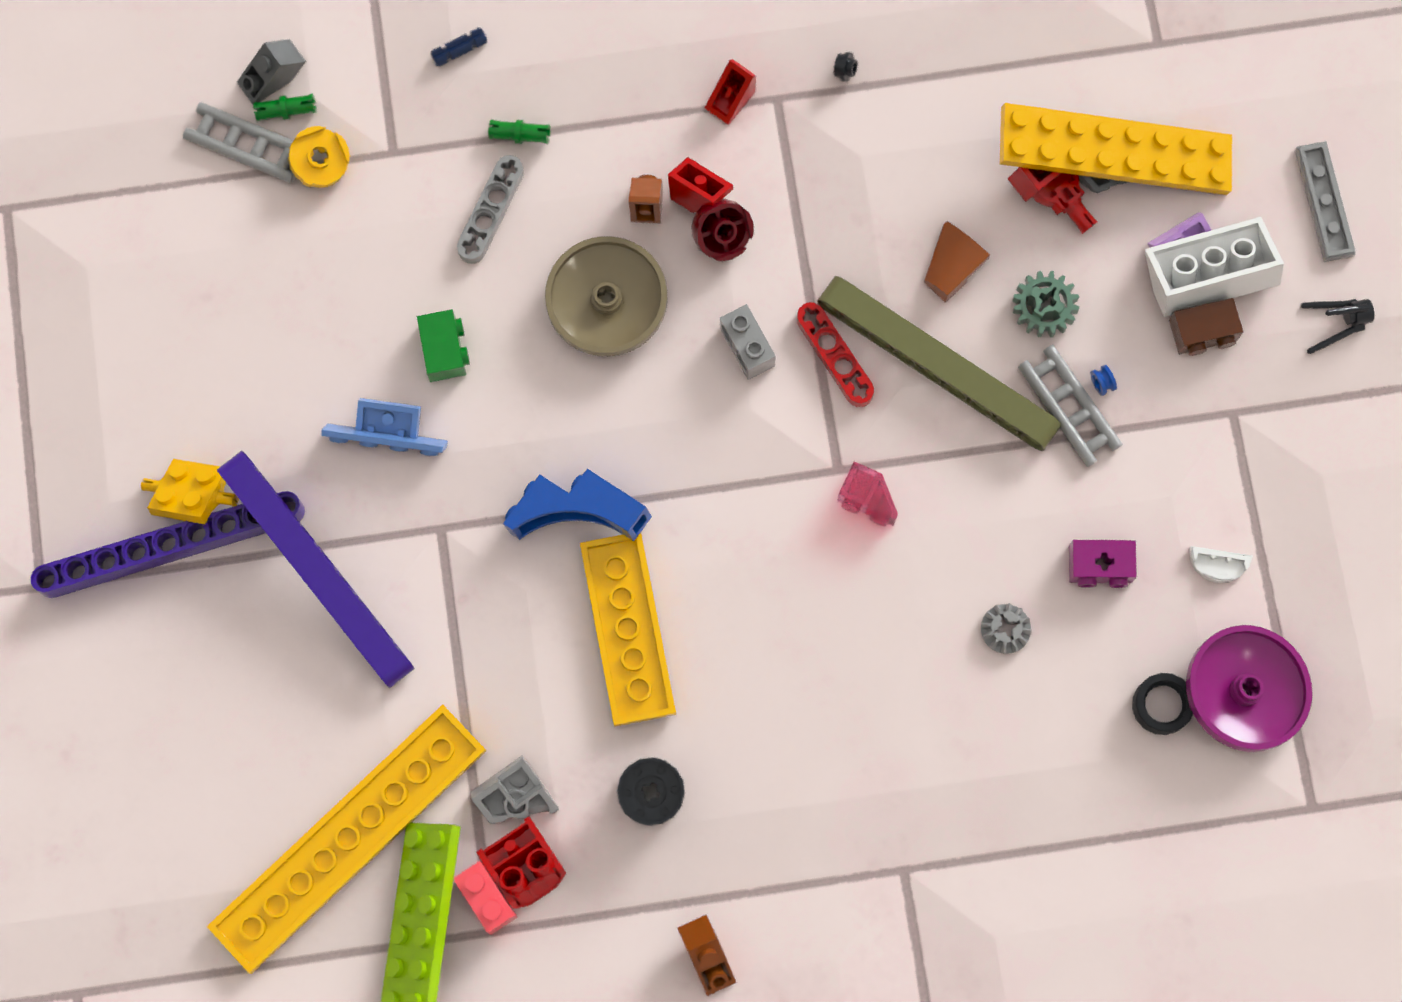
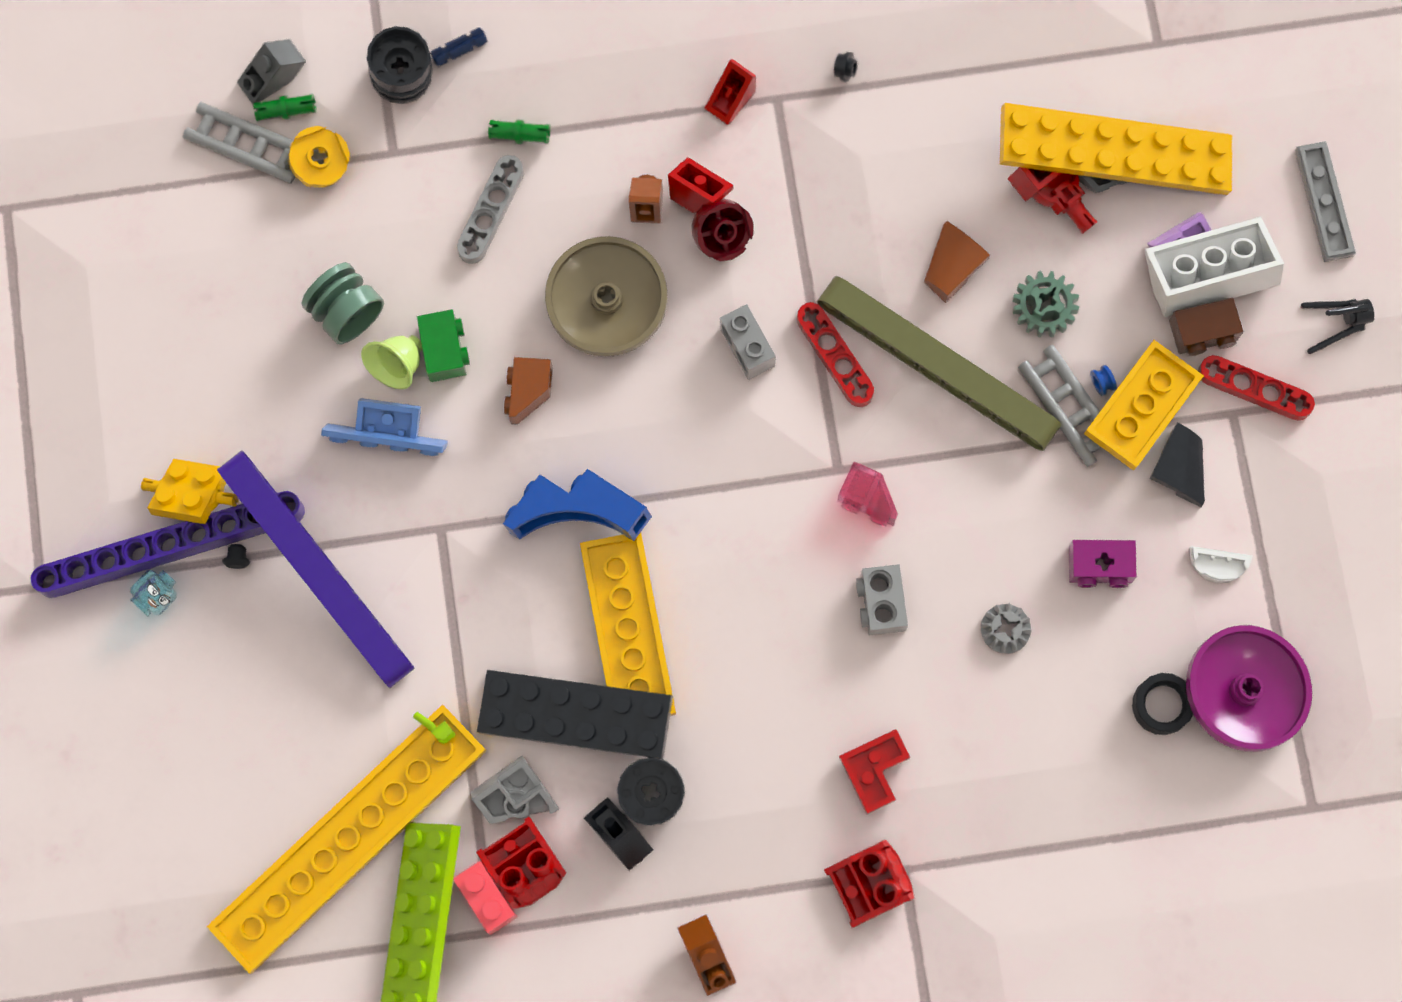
none -> clear light blue head [130,570,177,616]
none -> black piece [222,544,250,569]
none -> sand green wheel [301,262,384,344]
none -> yellowish green hat [361,335,423,390]
none -> black wheel [367,26,432,104]
none -> lime hand [413,712,456,744]
none -> black plate [477,670,673,759]
none -> dark orange slope [504,357,553,425]
none -> black slope [584,797,653,871]
none -> red slope [824,840,914,928]
none -> red plate [839,729,910,814]
none -> light grey brick [856,564,908,635]
none -> yellow plate [1084,340,1204,471]
none -> black slope [1150,422,1205,507]
none -> red beam [1198,355,1315,421]

